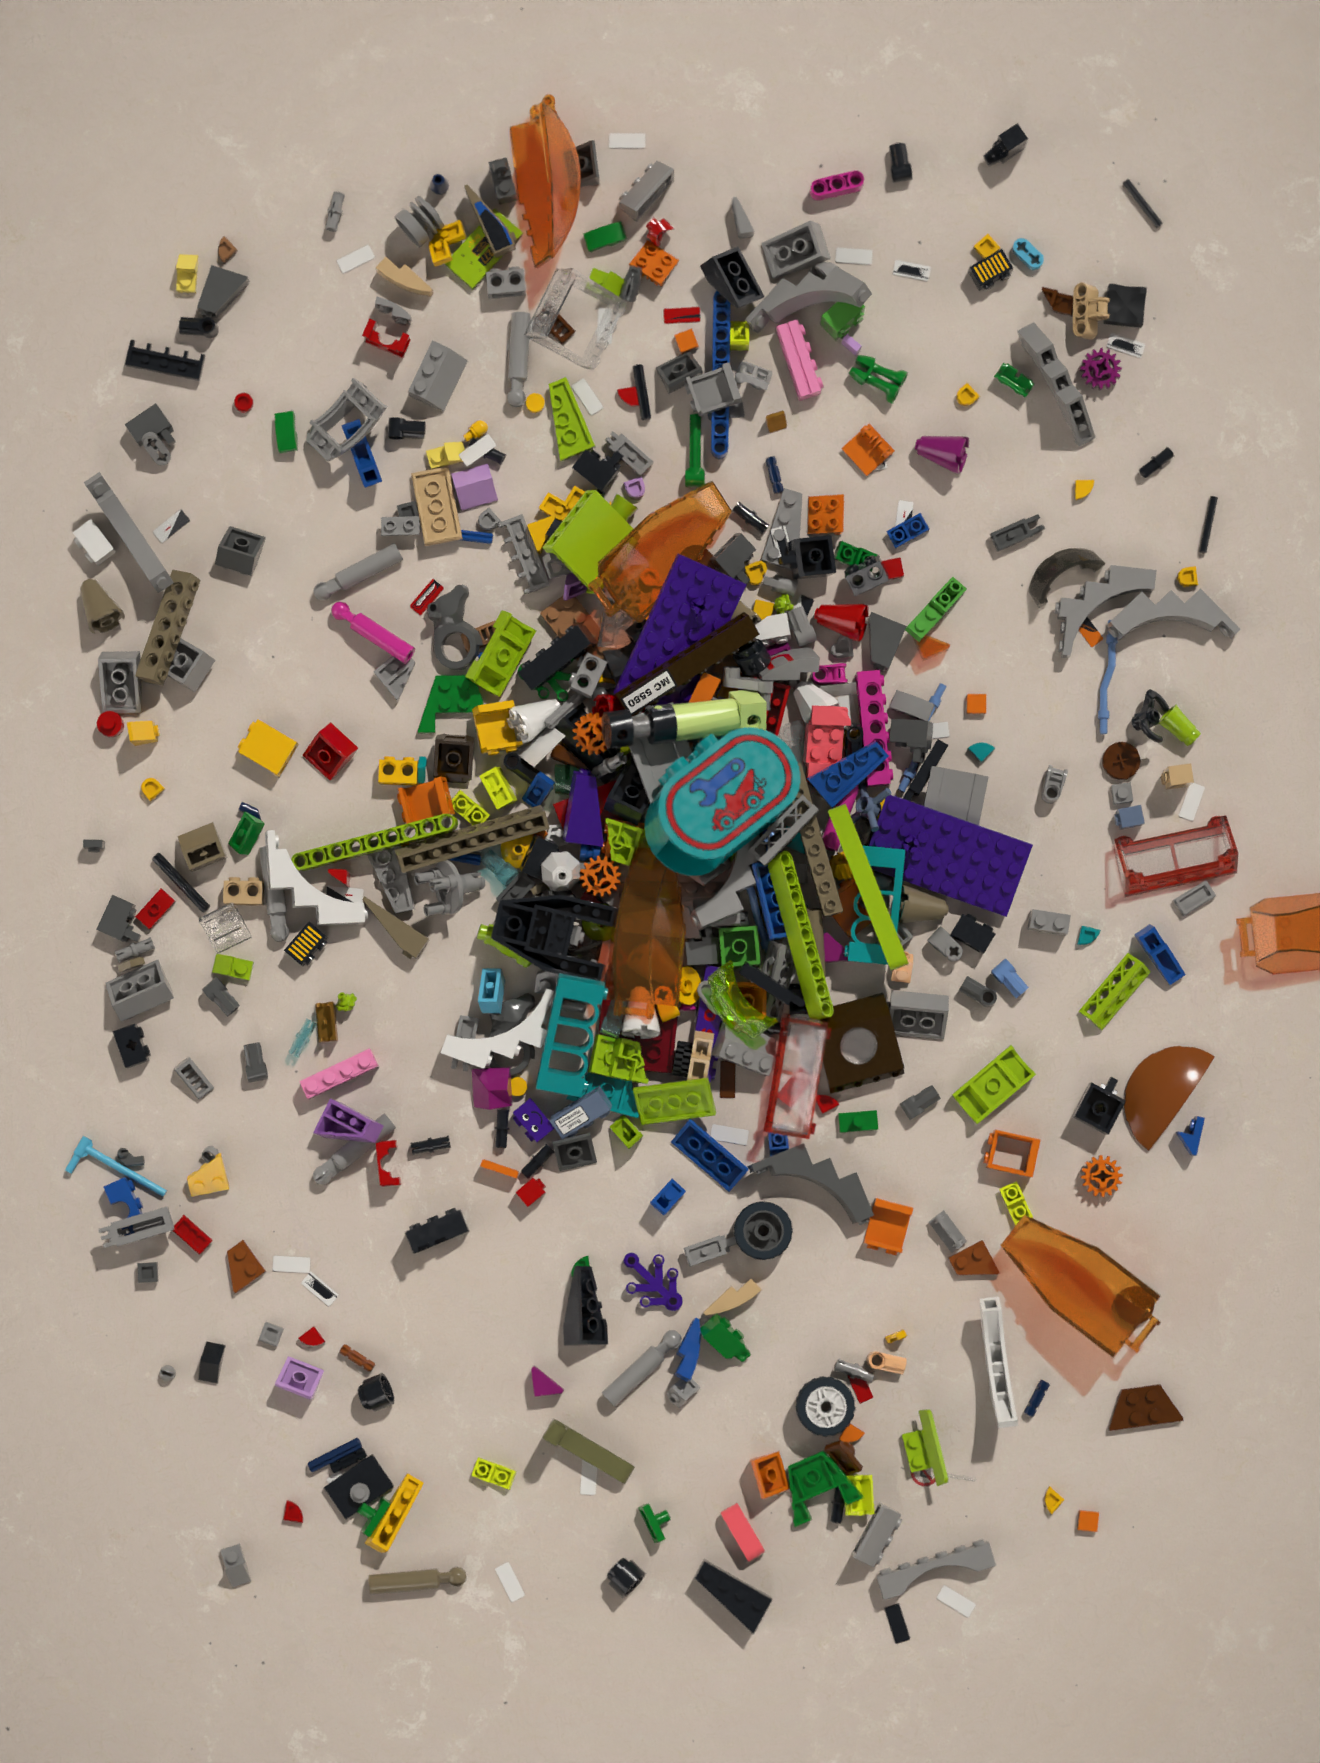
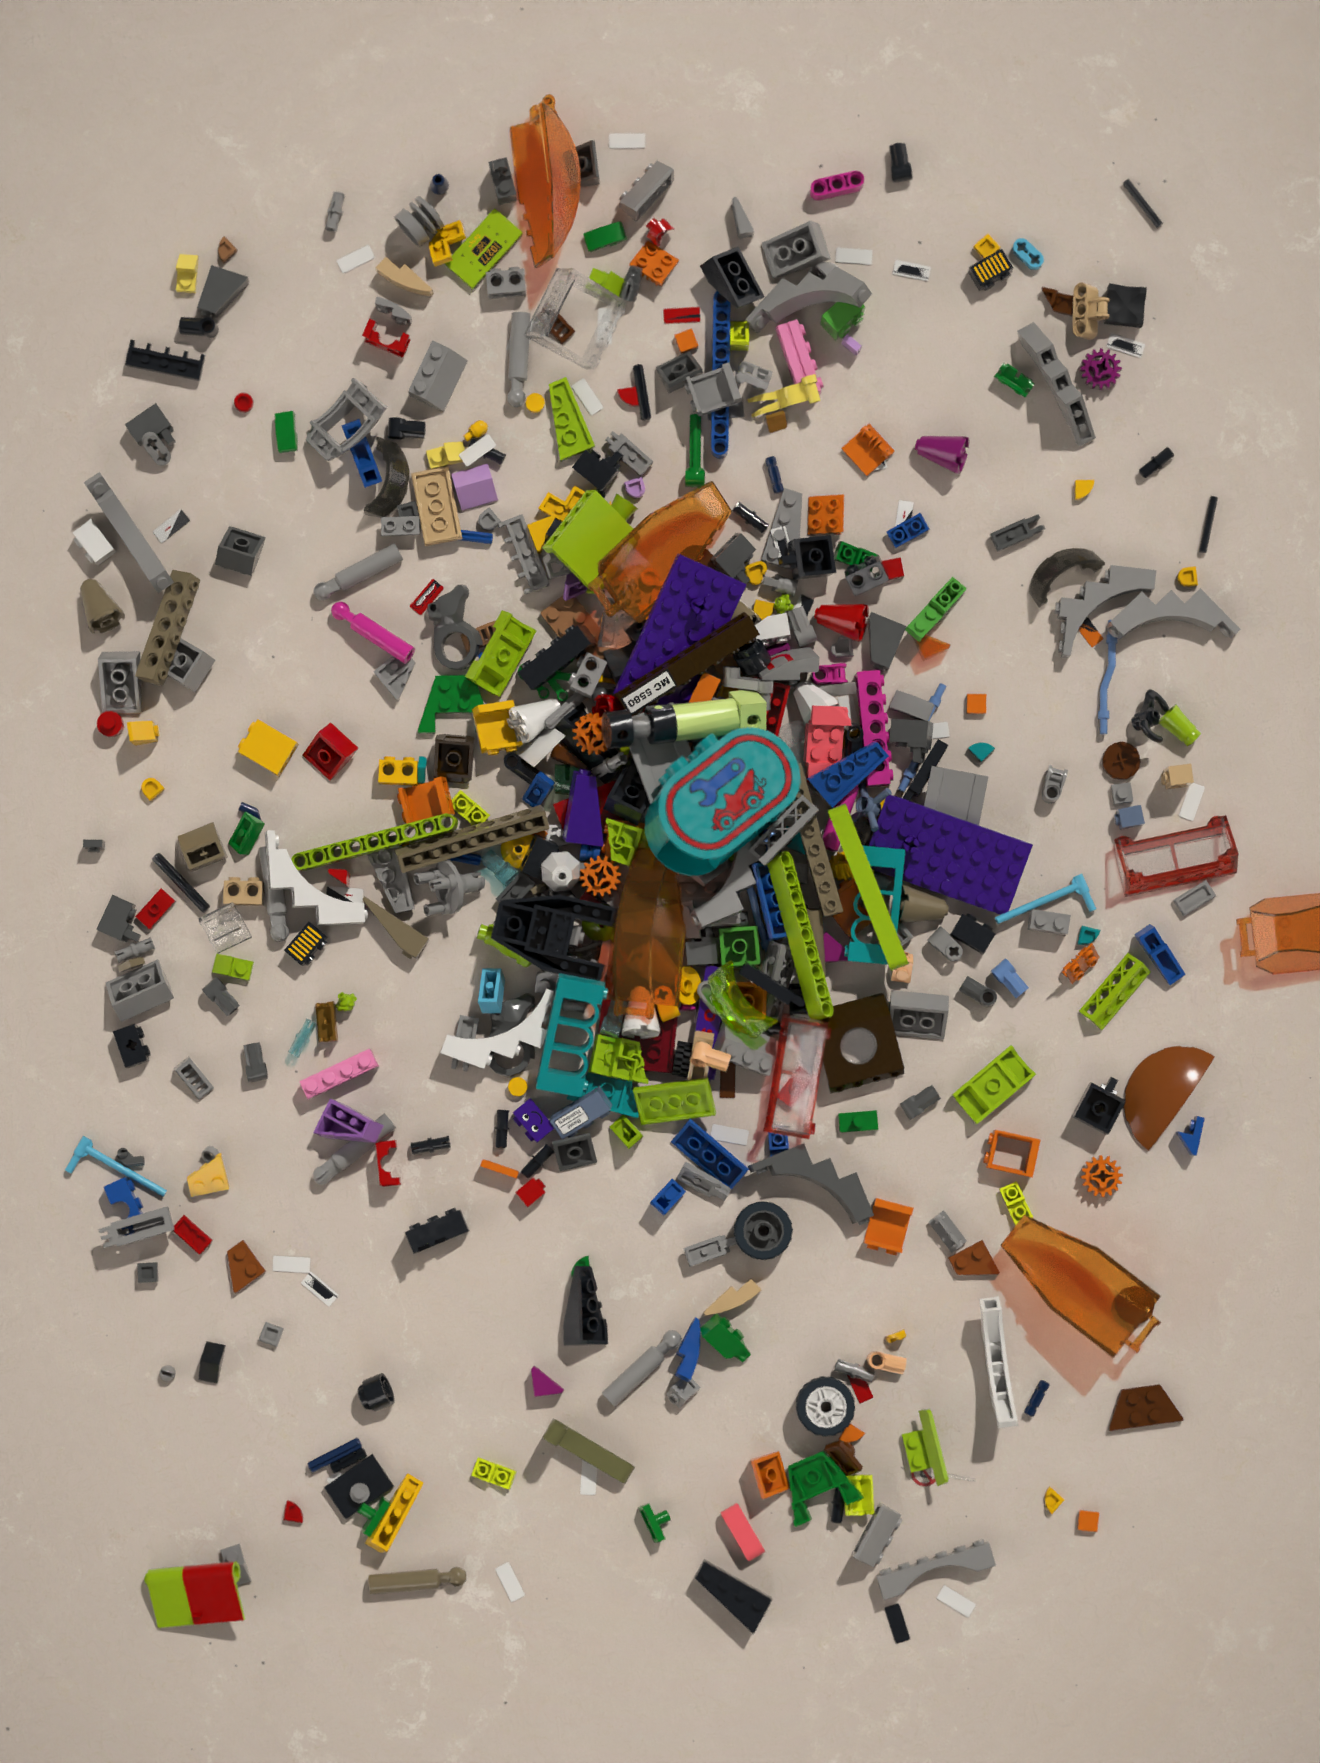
lavender slope [275,1356,324,1400] -> none
red tile [298,1326,326,1346] -> none
dark orange axle [339,1344,375,1372] -> none
slope [464,184,518,259] -> none
magenta slope [471,1067,513,1110] -> none
neon yellow hinge [479,767,518,810] -> none
black piece [607,1558,646,1598] -> none
dark purple plant [624,1253,683,1311] -> none
red tile [813,1095,839,1114] -> none
green piece [848,355,908,404] -> none
yellow tile [957,383,980,406] -> none
black hinge [983,123,1028,166] -> none
none -> door [144,1561,245,1628]
none -> clear smoke windscreen [364,437,410,518]
none -> light grey hinge [677,1162,731,1201]
none -> light nougat piece [690,1042,731,1072]
none -> light yellow flag [747,374,821,418]
none -> medium azure bar [995,874,1096,924]
none -> orange hinge [1062,943,1100,984]

